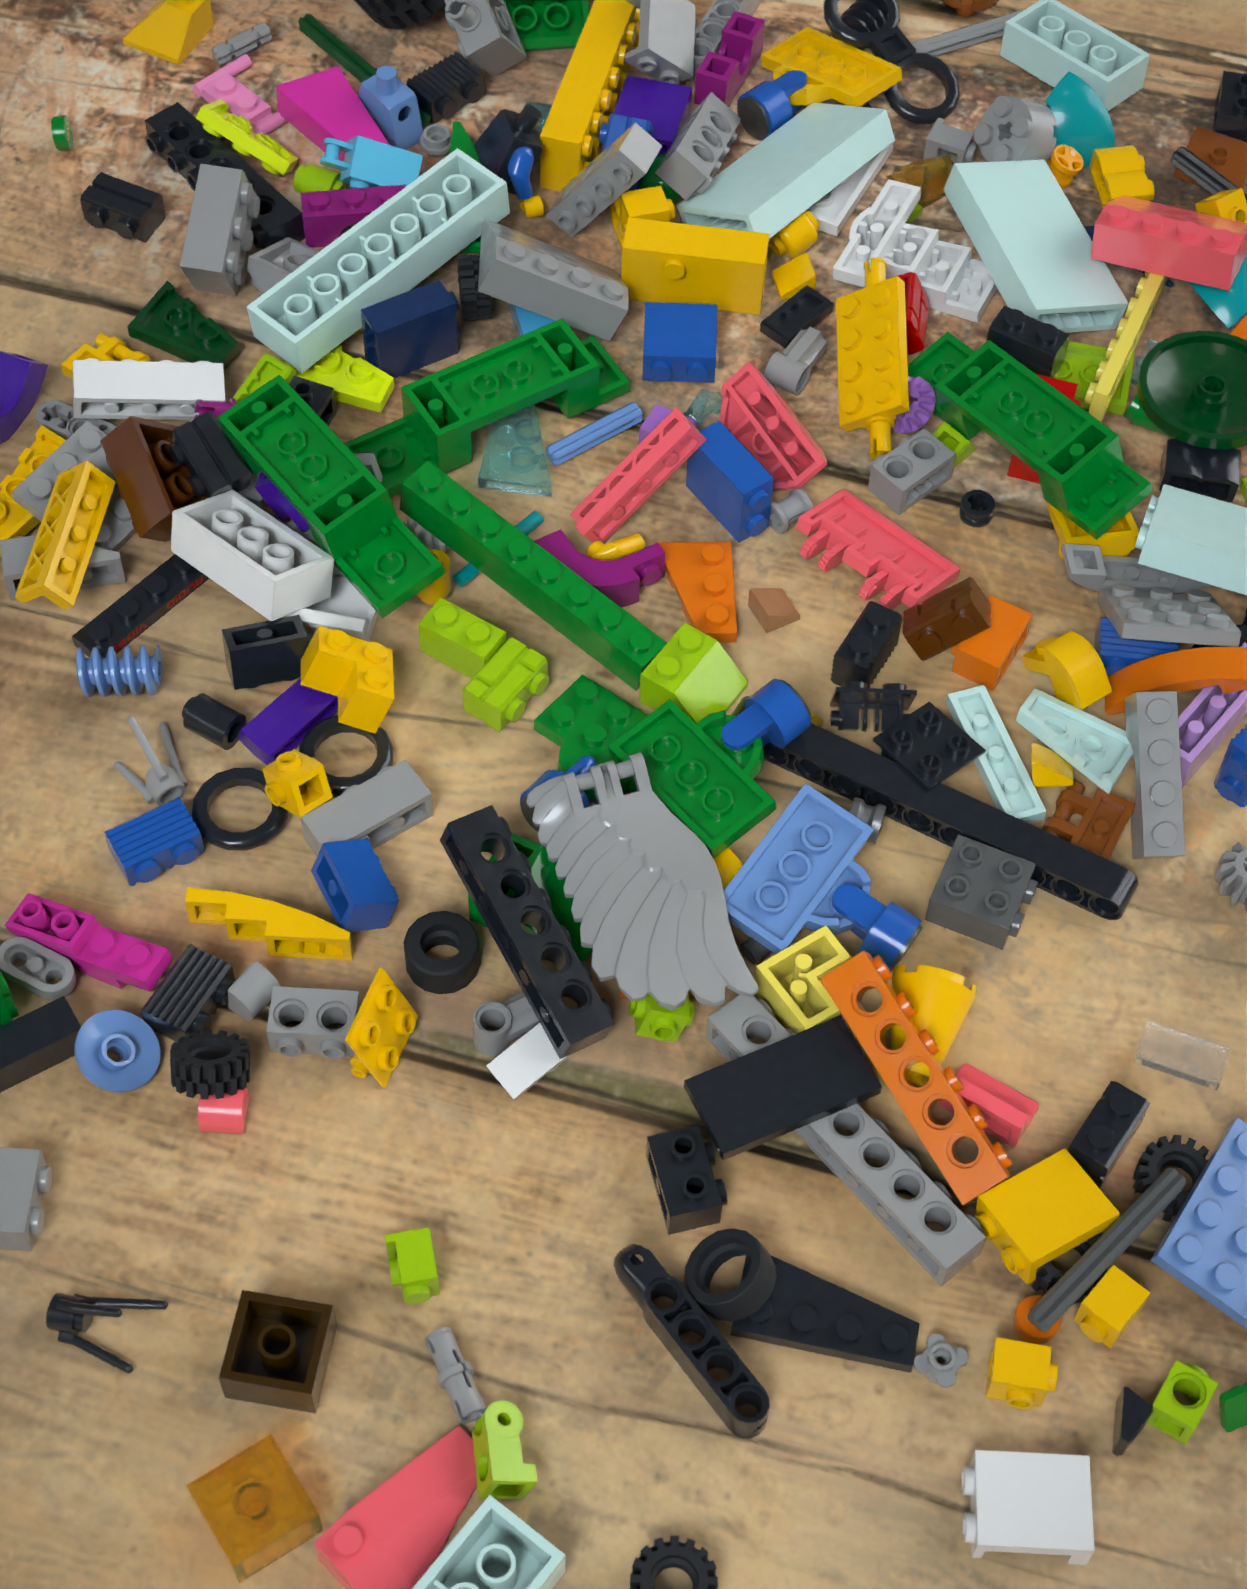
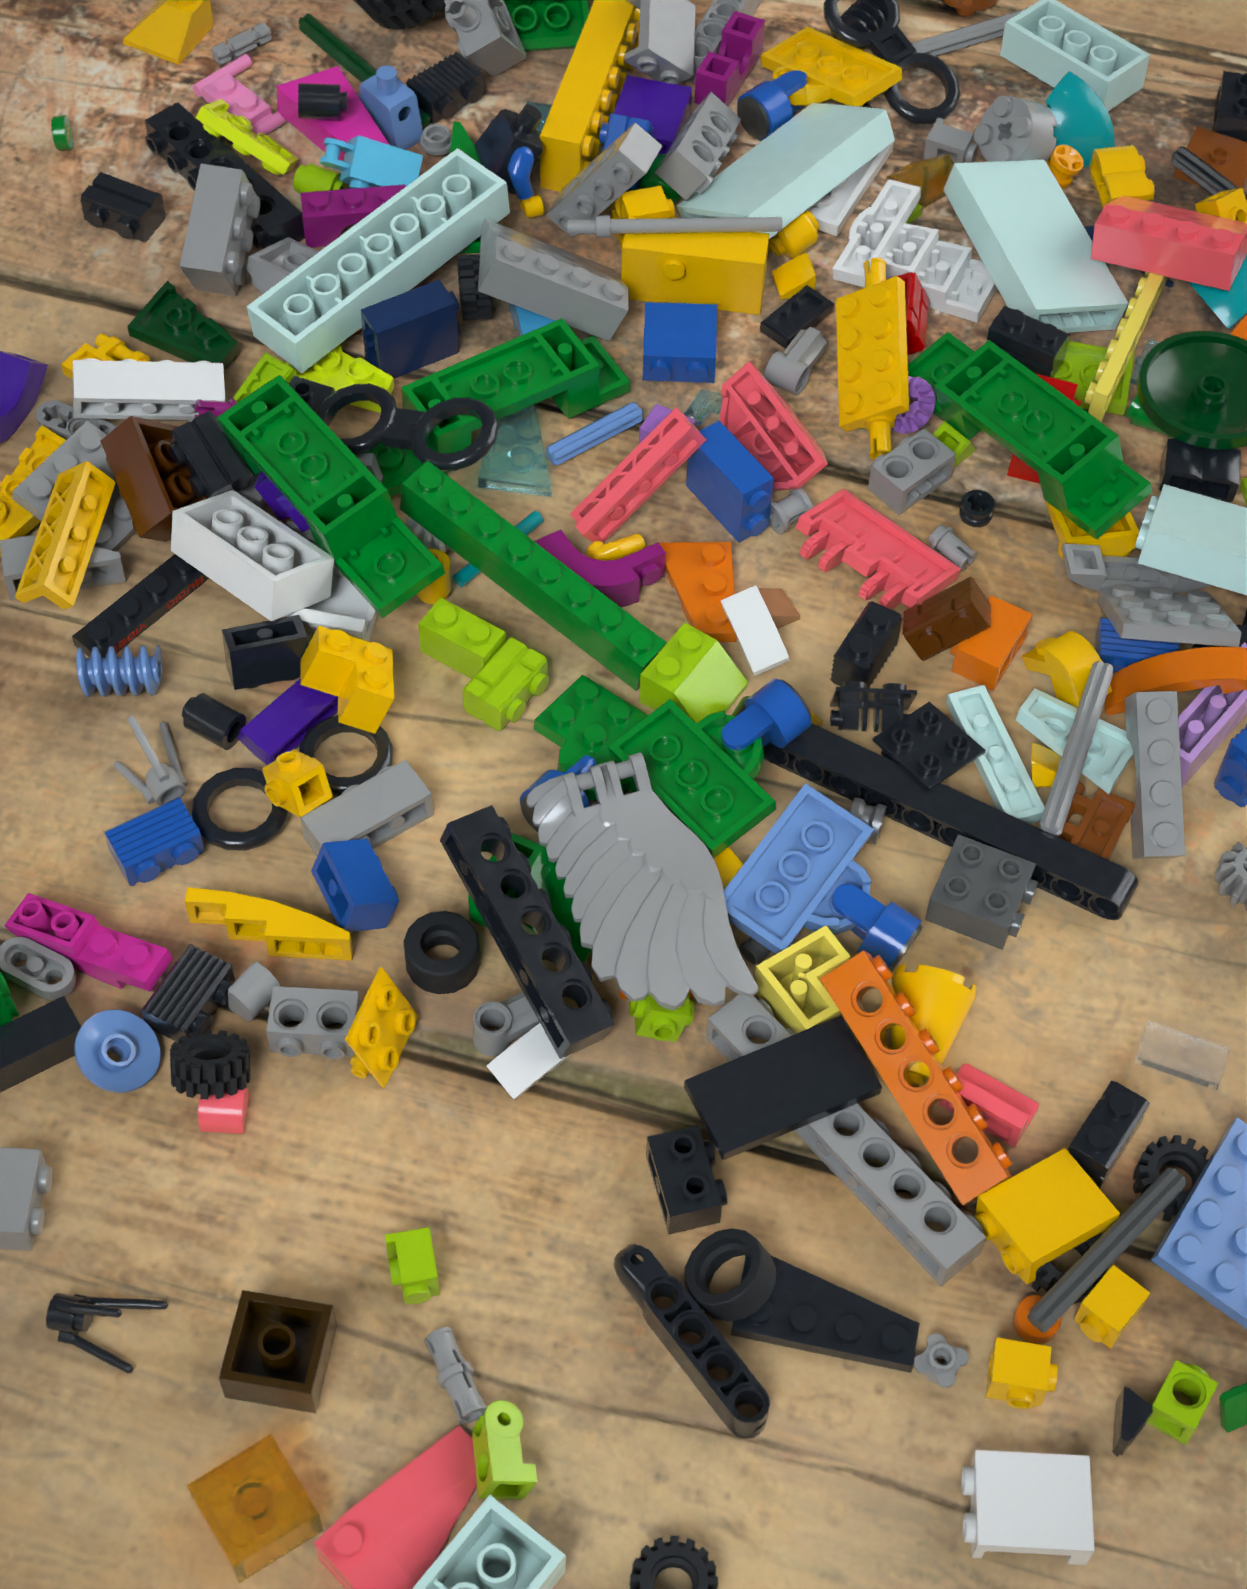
none -> black brick [298,83,347,120]
none -> black bar [315,384,499,471]
none -> light grey bar [567,215,782,238]
none -> white slope [721,585,790,676]
none -> light grey pin [928,525,977,571]
none -> light grey axle [1040,661,1113,836]

